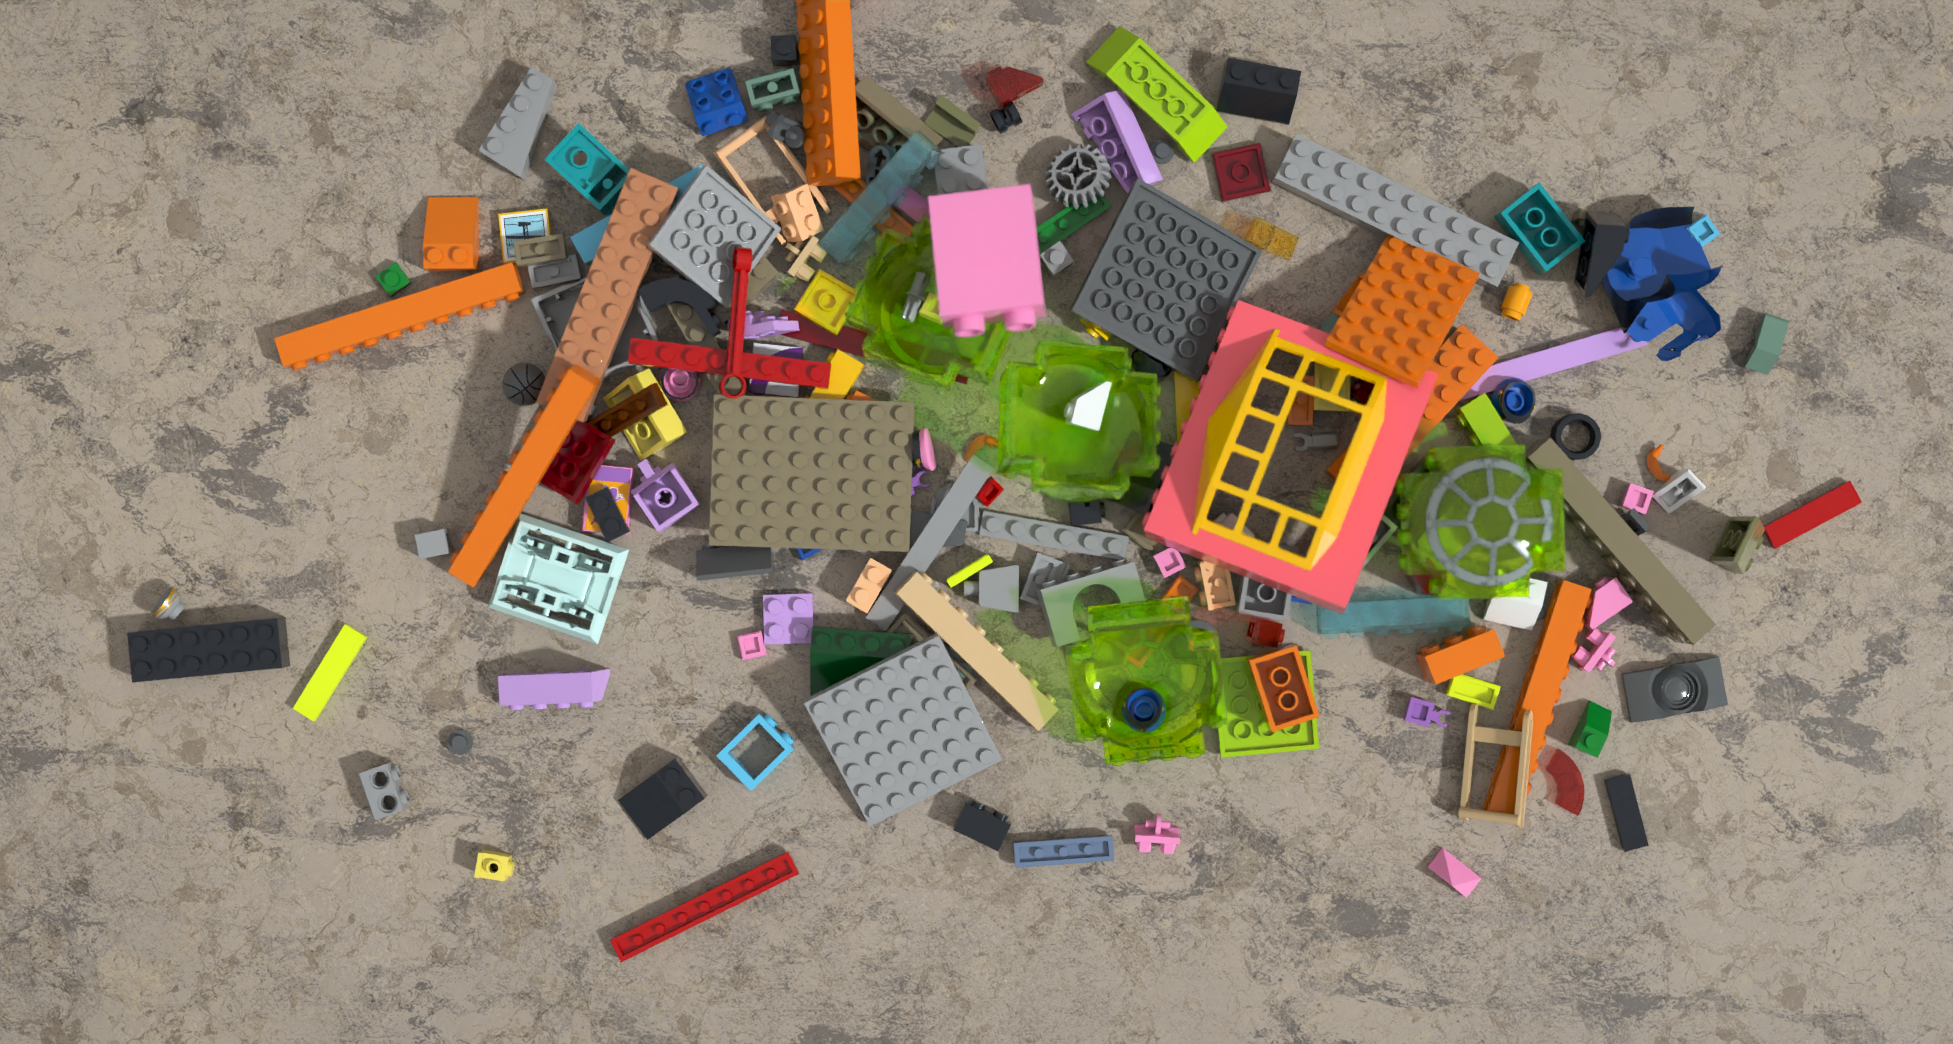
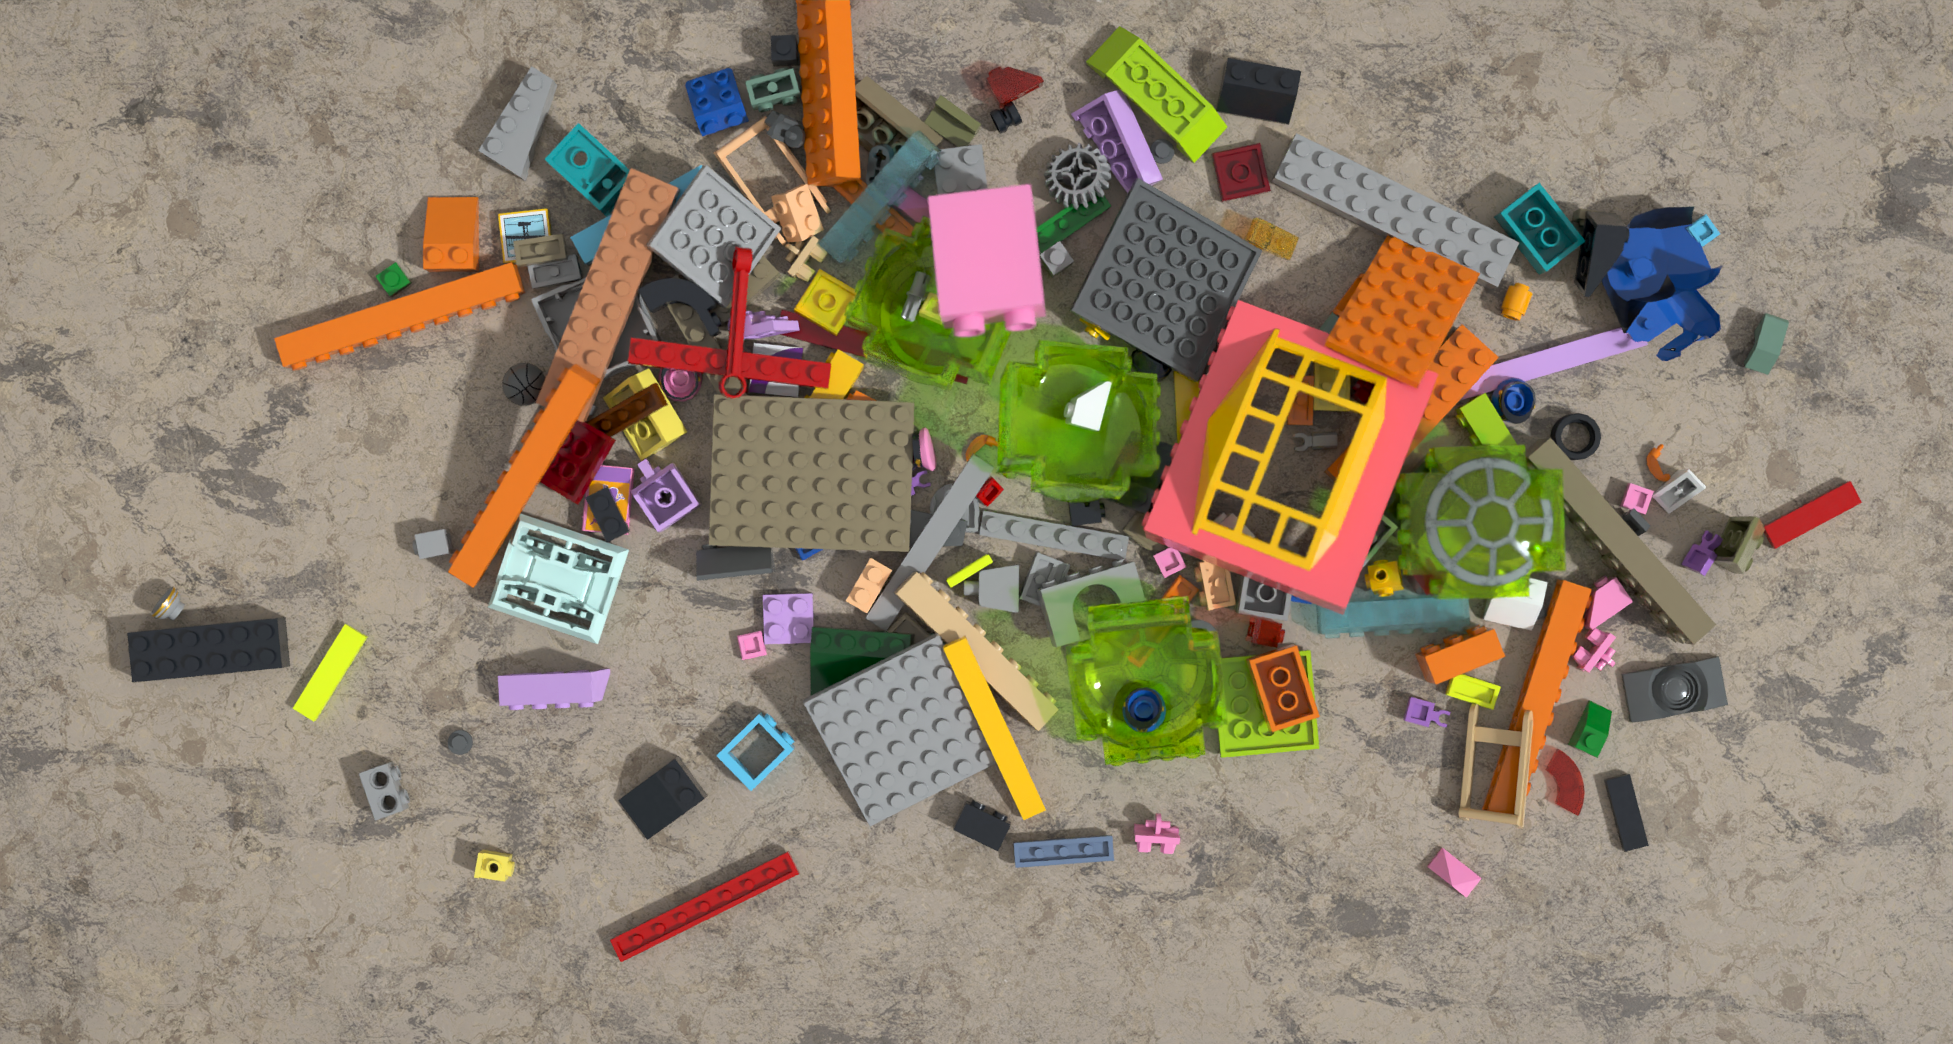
none -> yellow tile [943,636,1046,820]
none -> yellow brick [1365,560,1404,597]
none -> medium lavender plate [1681,530,1723,576]

